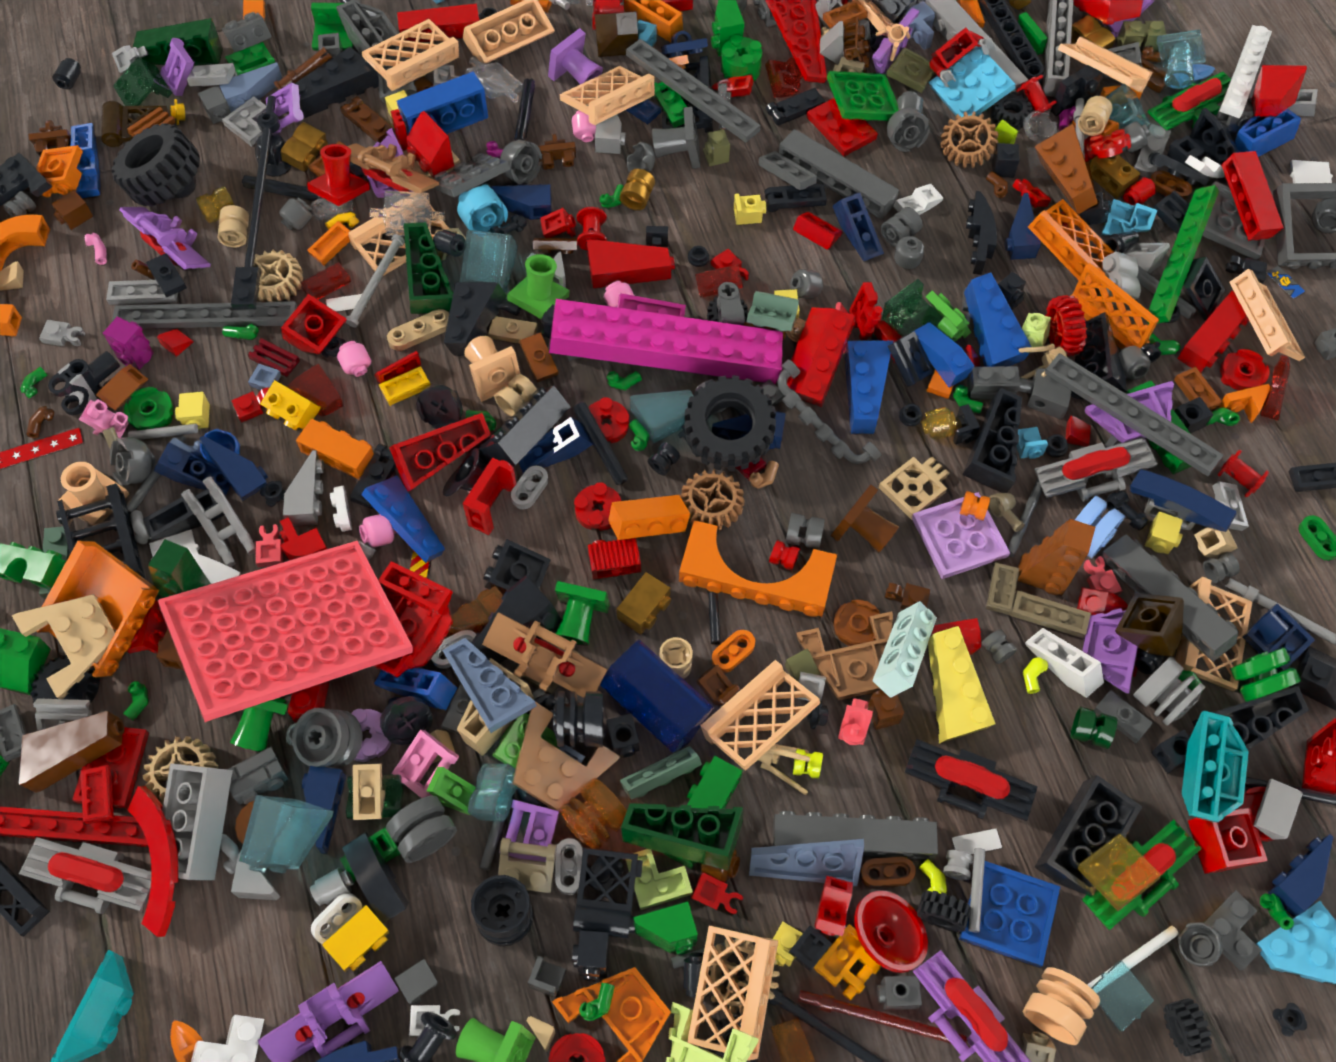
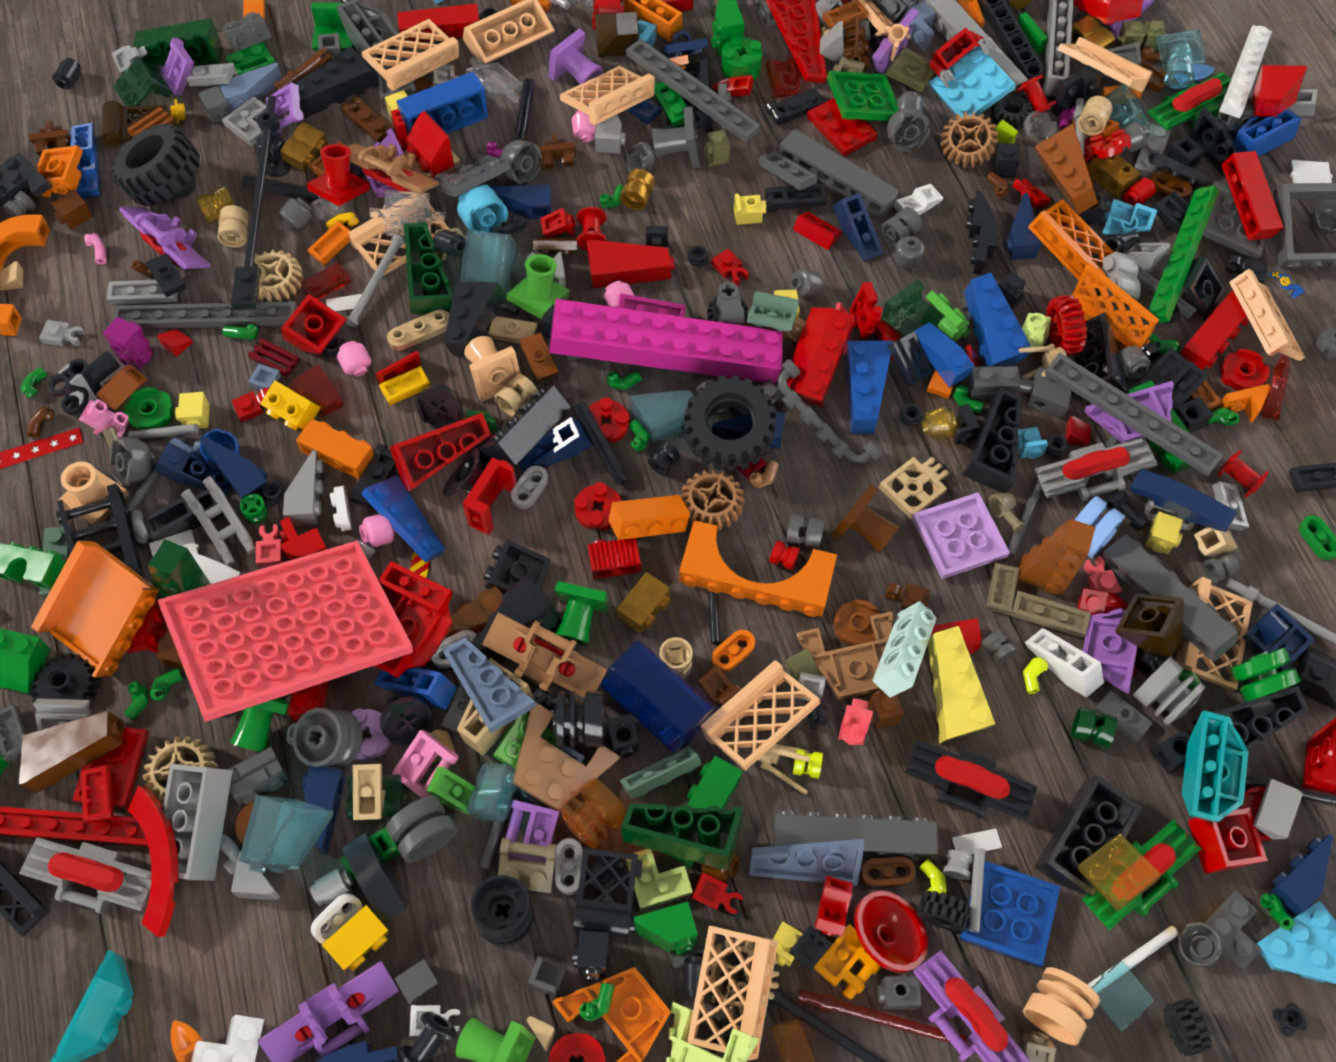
tan wing [12,595,116,699] -> none
clear red plate [695,264,743,298] -> none
orange wheel [959,491,990,521] -> none
white slope [1185,155,1226,178] -> none
none -> green arm [150,668,184,701]
none -> green wheel [239,494,268,524]
none -> black slope [1138,348,1208,410]

